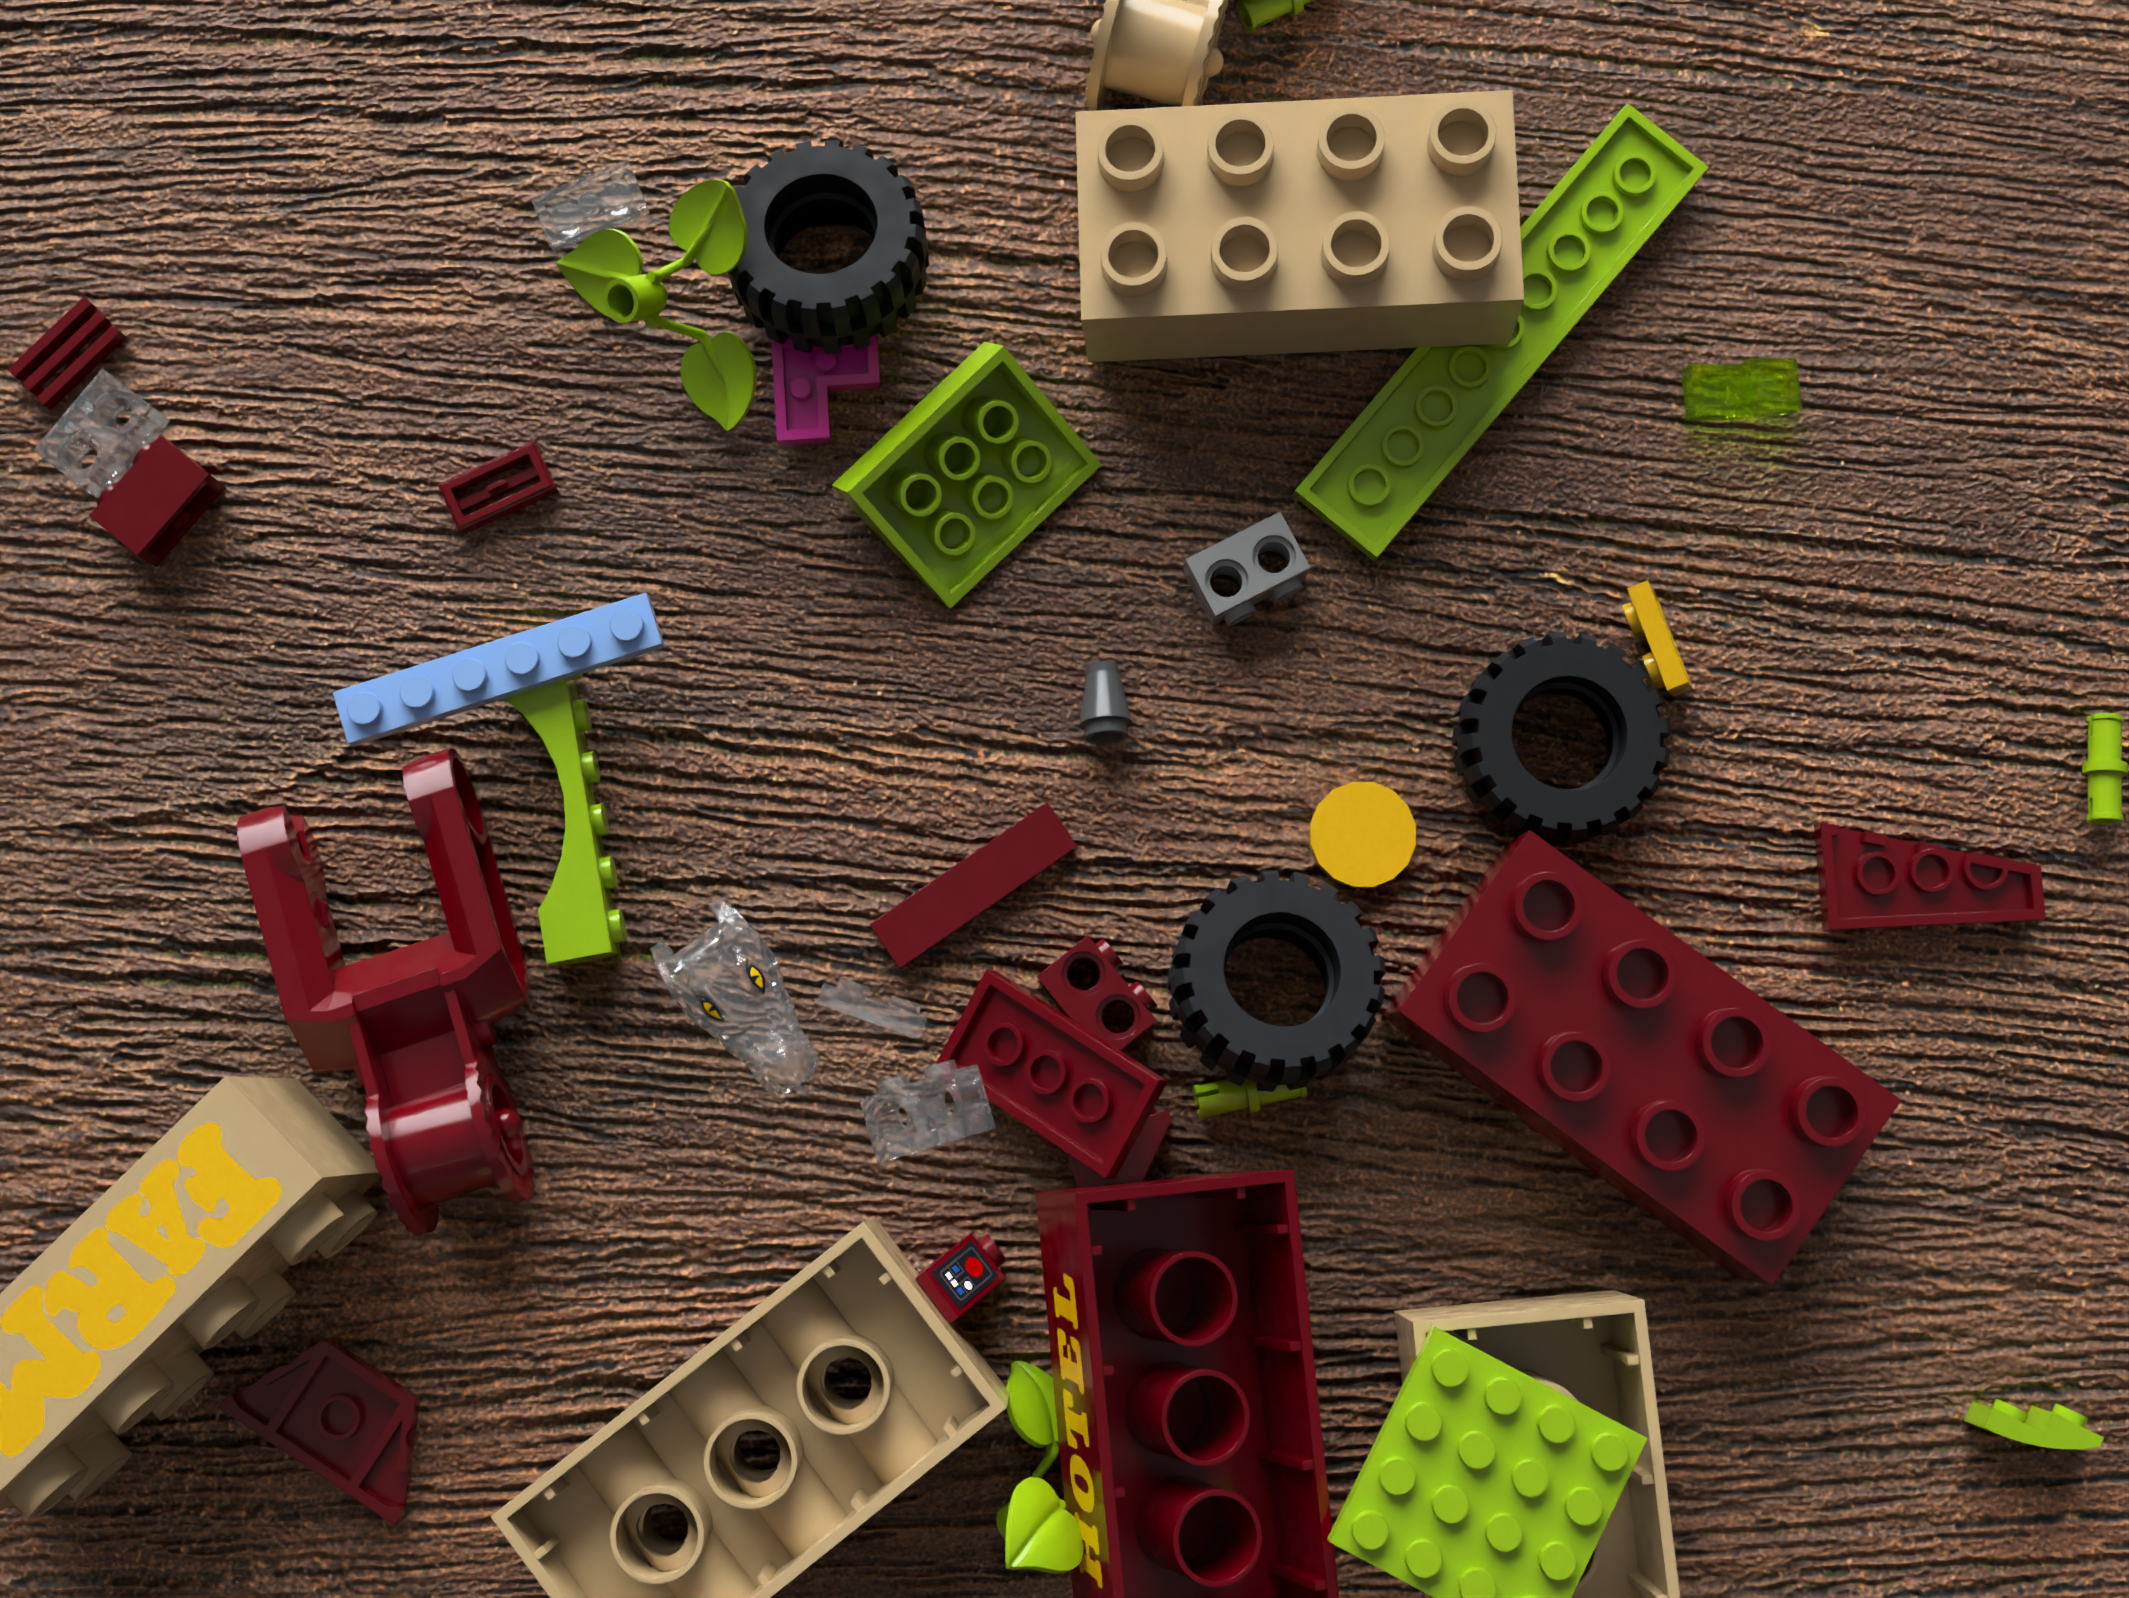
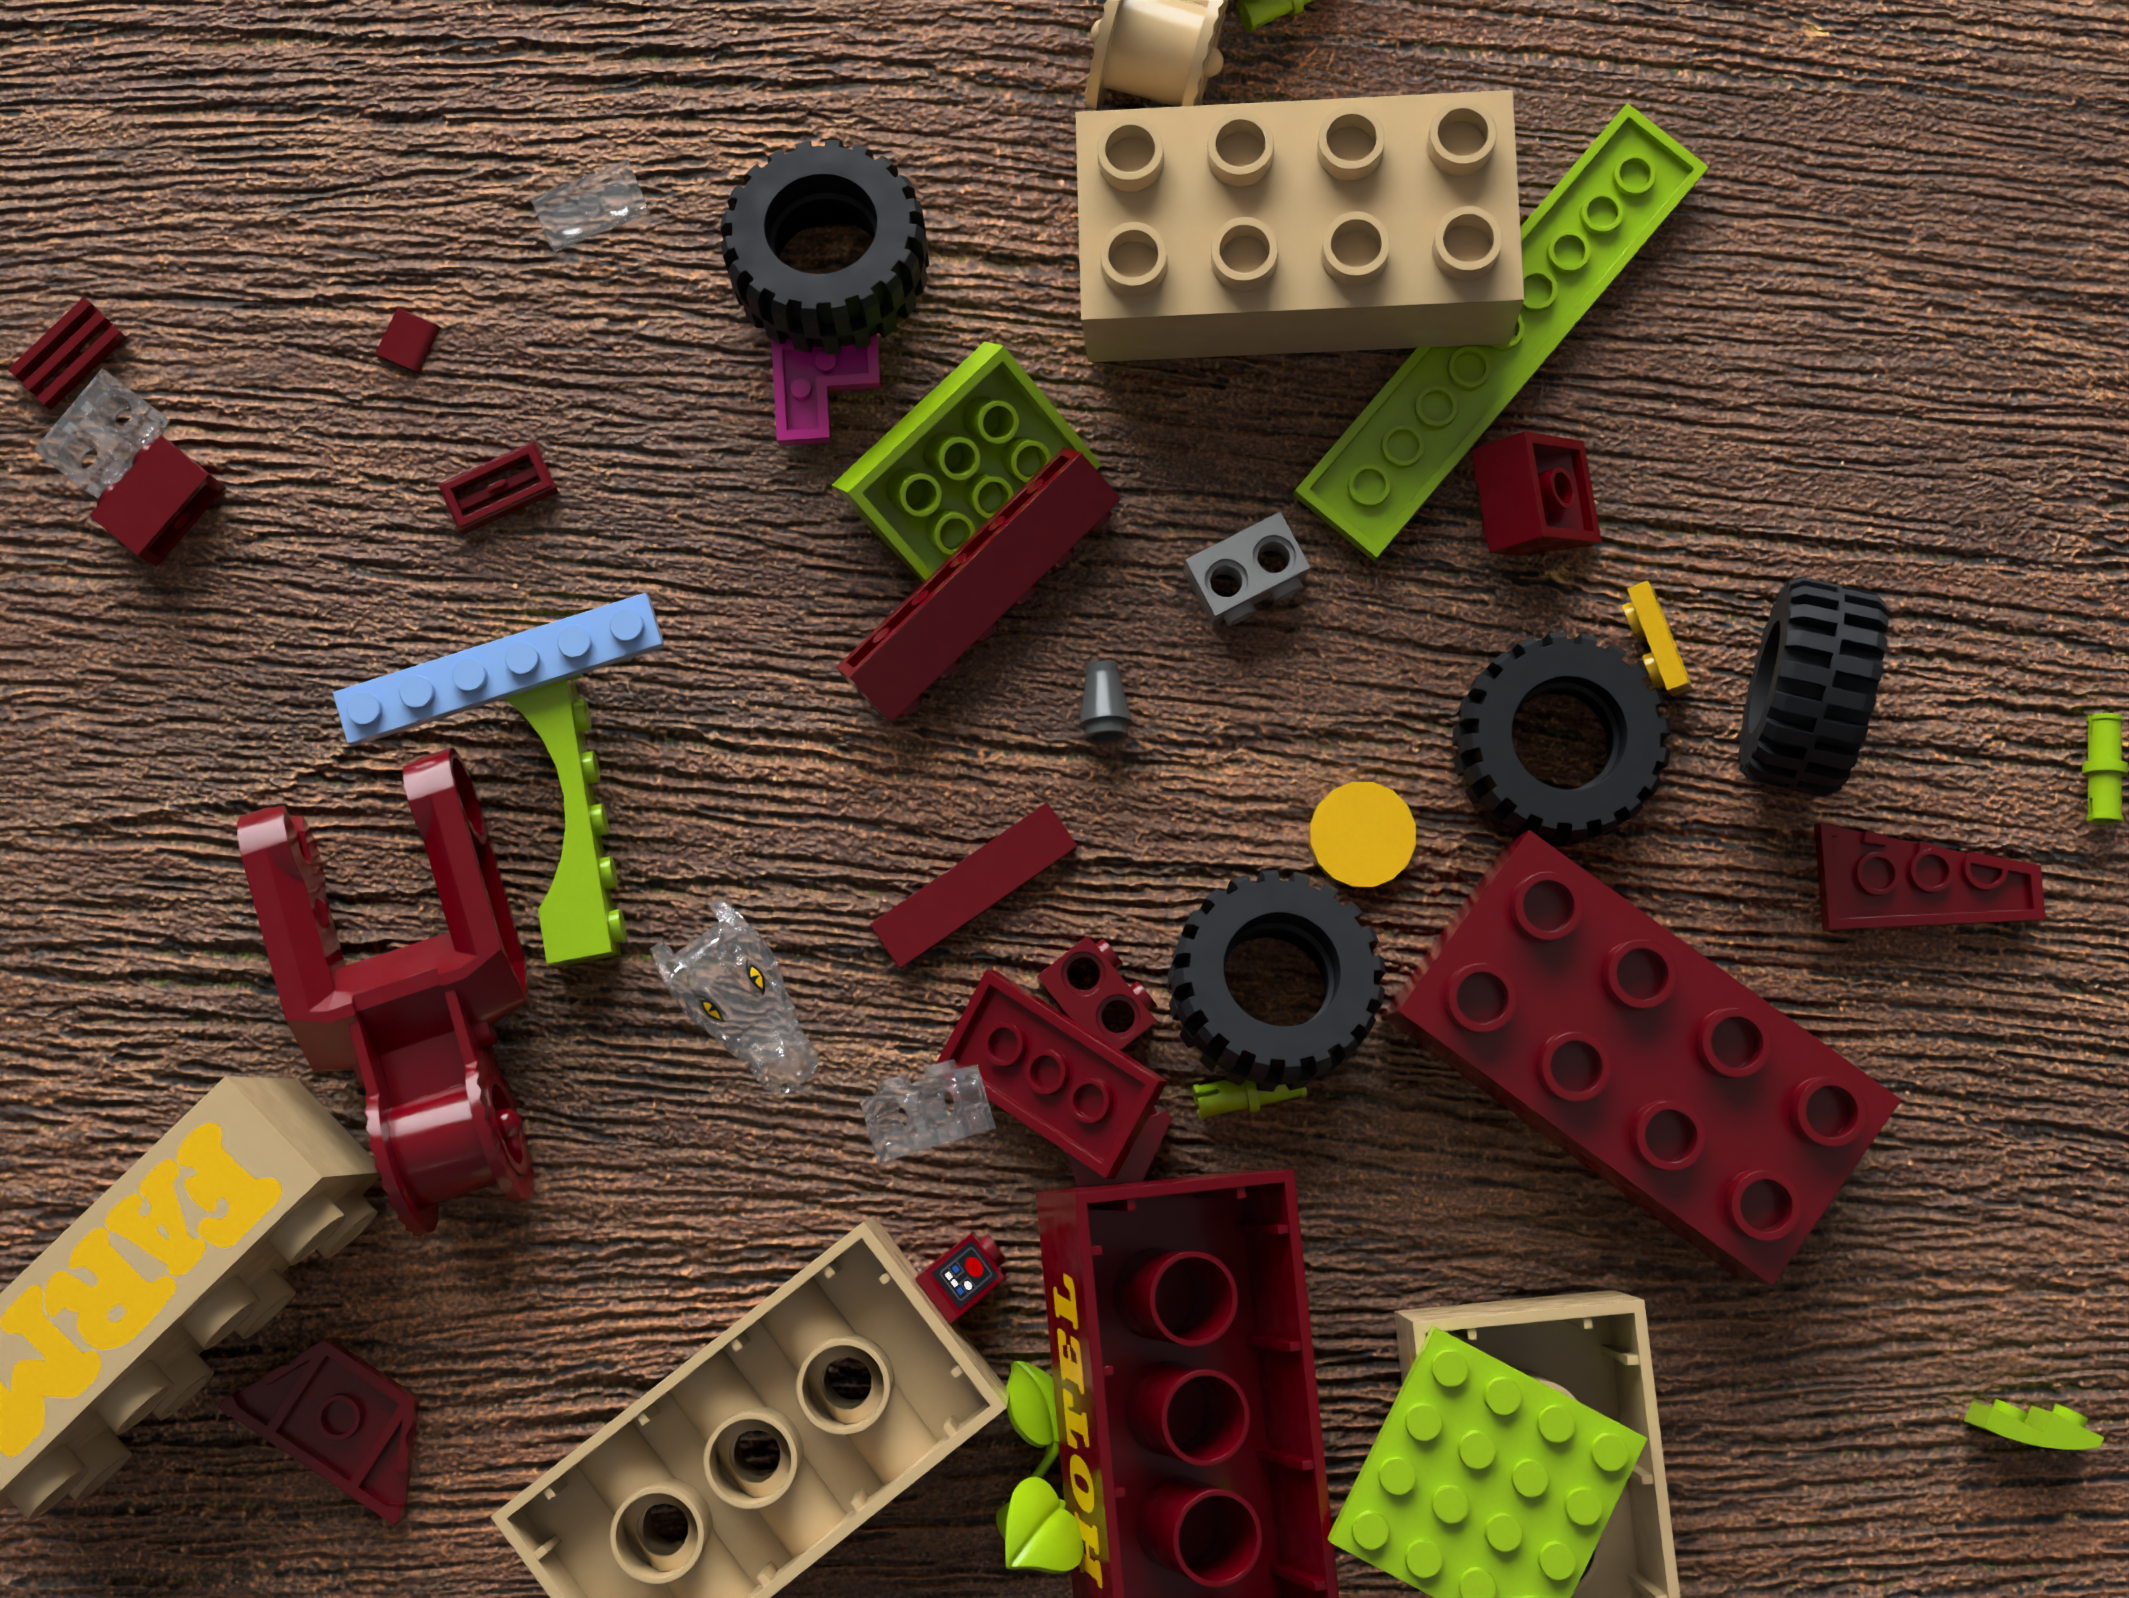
lime plant [556,180,757,431] -> none
clear plate [816,977,930,1041] -> none
clear neon green slope [1681,358,1802,421] -> none
none -> dark red piece [375,307,441,374]
none -> dark red brick [836,447,1121,723]
none -> dark red slope [1472,431,1602,556]
none -> black tyre [1738,577,1889,797]

